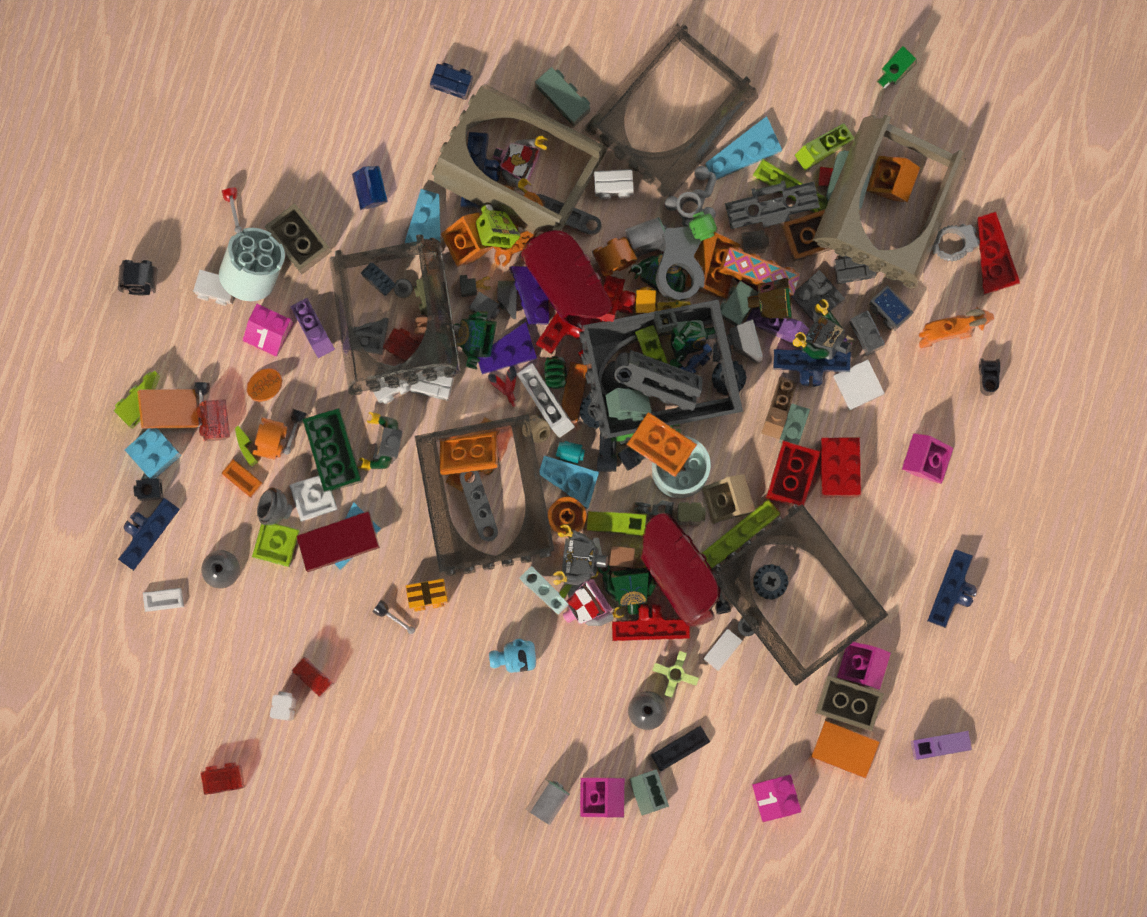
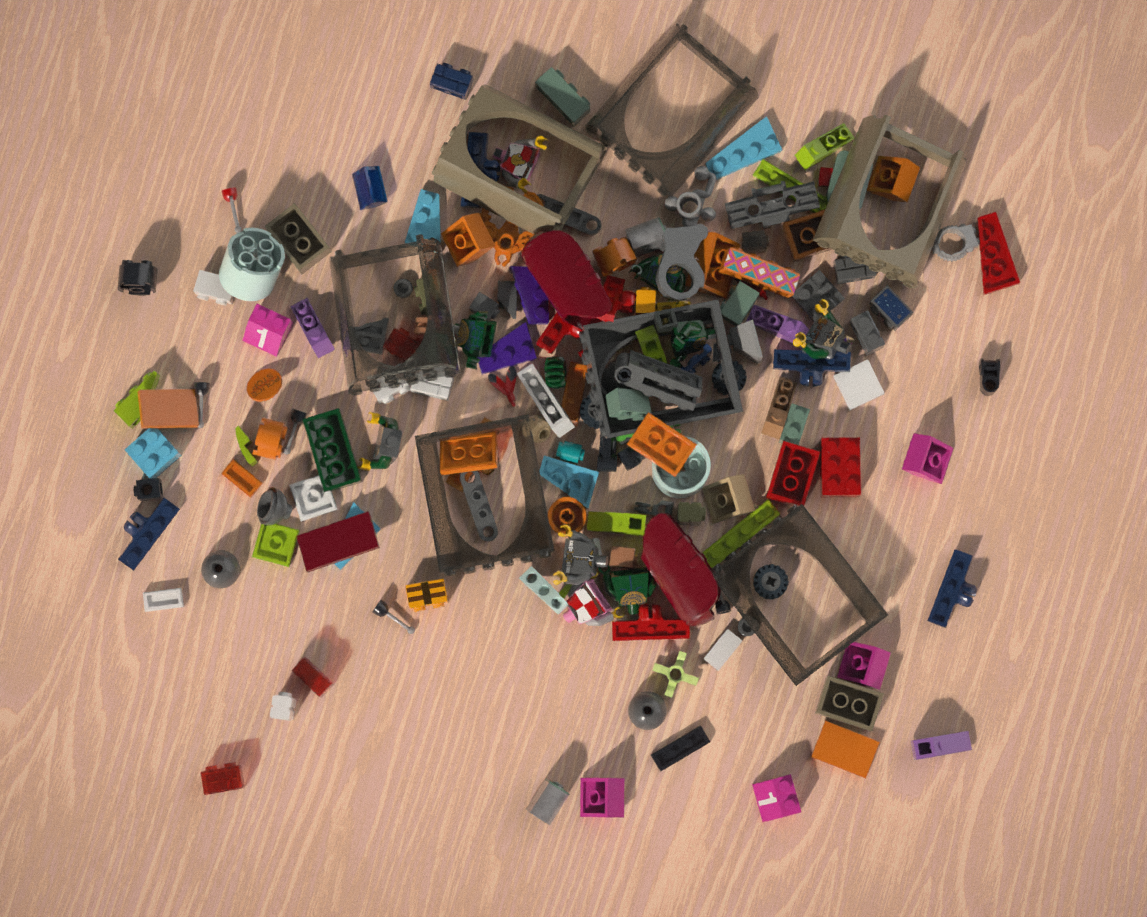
clear red brick [197,399,230,442] -> none
black wheel [361,262,396,296] -> none
pearl dark grey piece [459,275,491,297] -> none
lime torso [476,204,521,248] -> none
medium azure piece [489,639,536,673] -> none
white brick [594,169,633,200] -> none
sand green brick [629,769,669,816] -> none
bright green head [689,211,717,241] -> none
dark brown torso [747,277,792,319] -> none
green torso [877,46,917,89] -> none
orange animal [918,307,994,348] -> none

